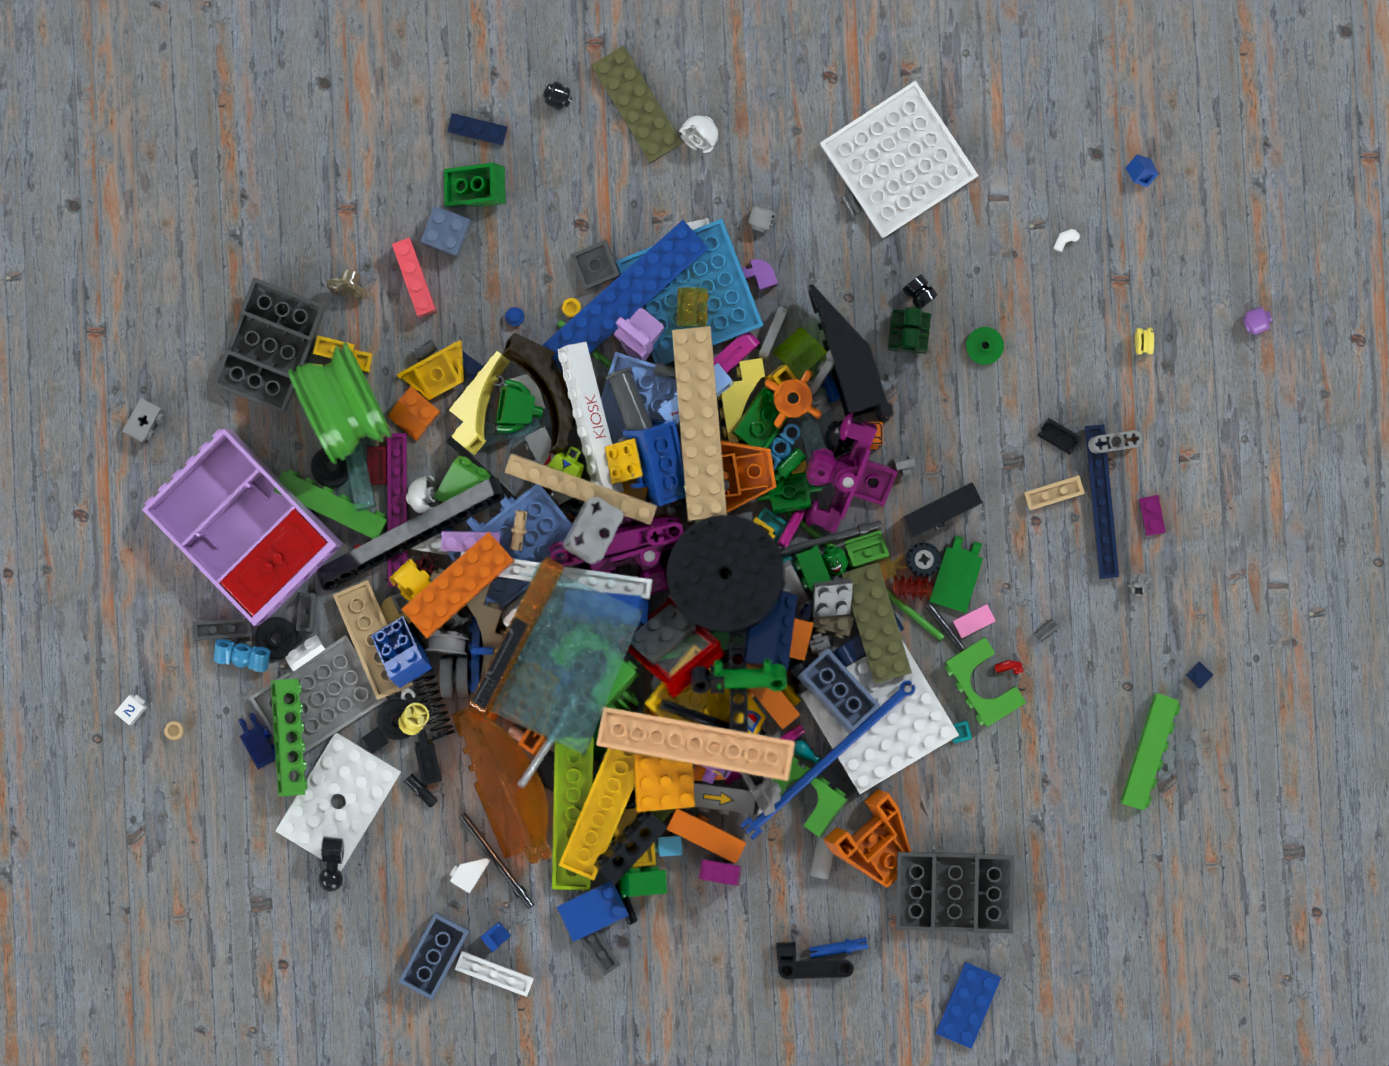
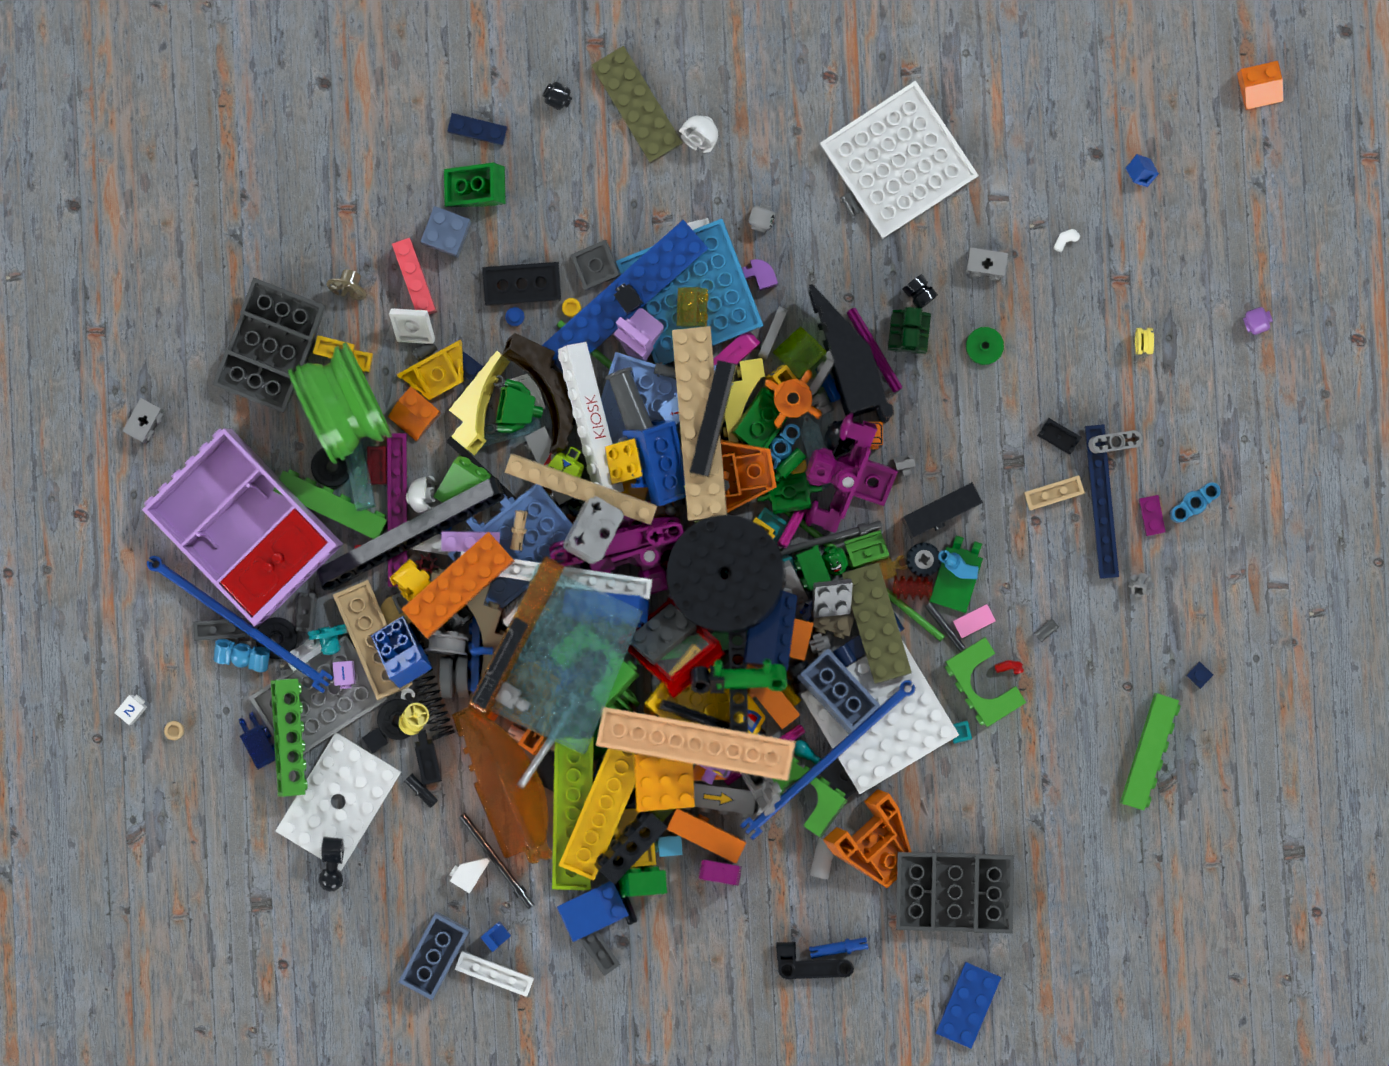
none -> blue hinge [147,556,334,693]
none -> teal plate [308,624,347,655]
none -> lavender brick [333,661,356,689]
none -> white plate [389,309,435,344]
none -> black plate [482,262,561,306]
none -> light grey plate [495,682,531,711]
none -> black brick [614,283,644,314]
none -> black tile [690,360,737,478]
none -> magenta axle [847,308,902,393]
none -> dark azure arm [938,550,979,579]
none -> light grey brick [966,248,1008,280]
none -> dark azure piece [1169,483,1221,523]
none -> orange slope [1237,61,1283,110]

